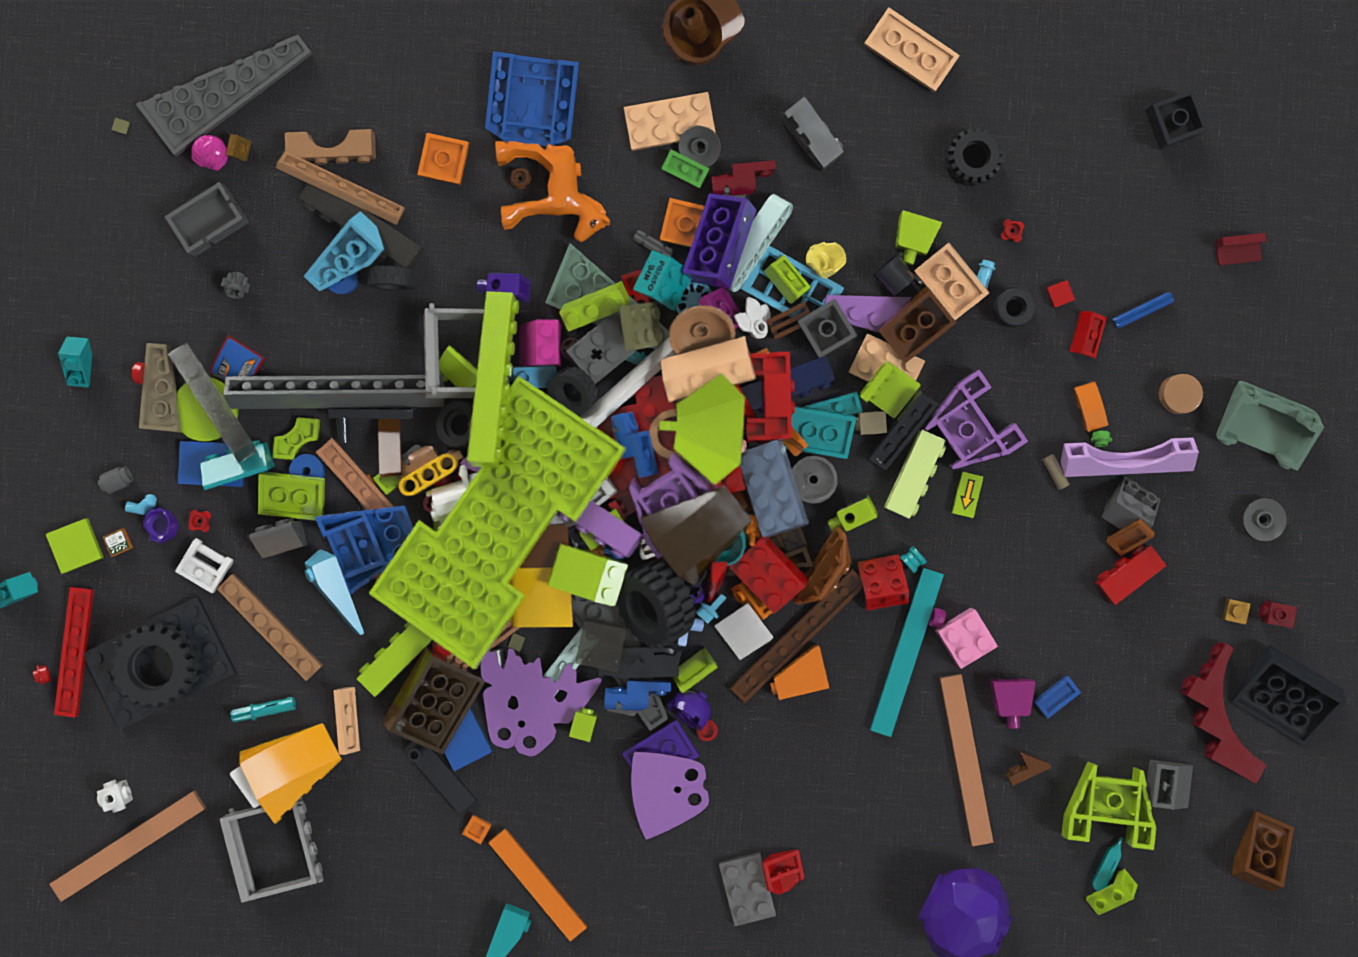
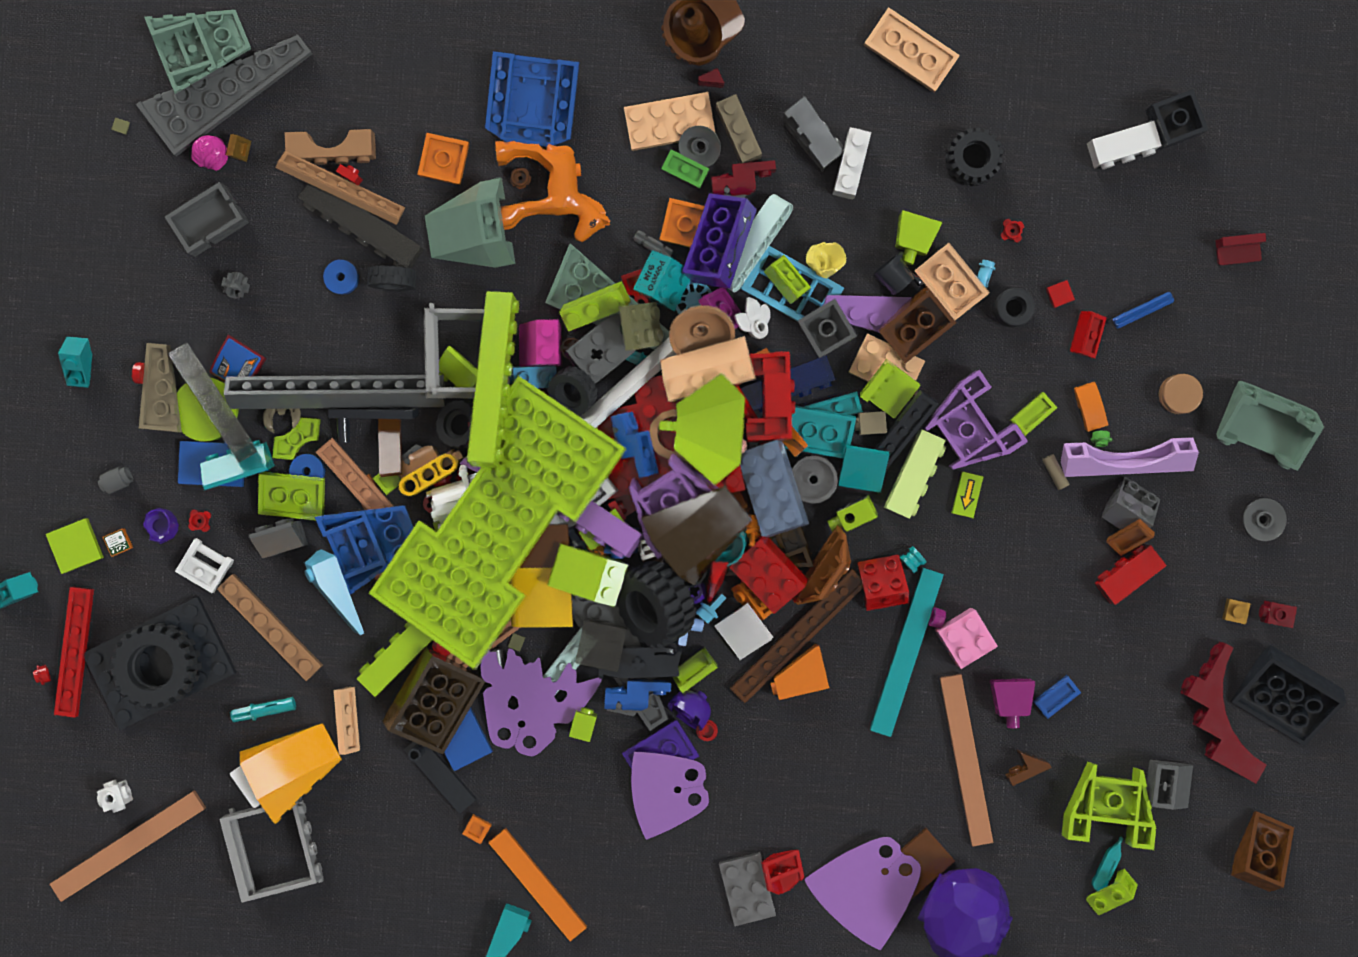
medium azure arm [125,494,157,515] -> none
medium azure wedge [303,212,384,291] -> none
dark purple torso [477,273,531,302] -> none
reddish brown tile [766,301,811,340] -> none
none -> sand green wedge [144,10,251,94]
none -> dark tan head [263,408,301,433]
none -> red plate [336,164,363,186]
none -> sand green wedge [425,178,515,268]
none -> dark red slope [698,69,724,88]
none -> dark tan brick [716,94,762,164]
none -> medium lavender piece [804,837,921,950]
none -> white brick [832,127,871,200]
none -> teal tile [838,445,889,493]
none -> reddish brown tile [881,828,955,899]
none -> lime tile [1010,392,1057,436]
none -> white brick [1087,121,1162,170]

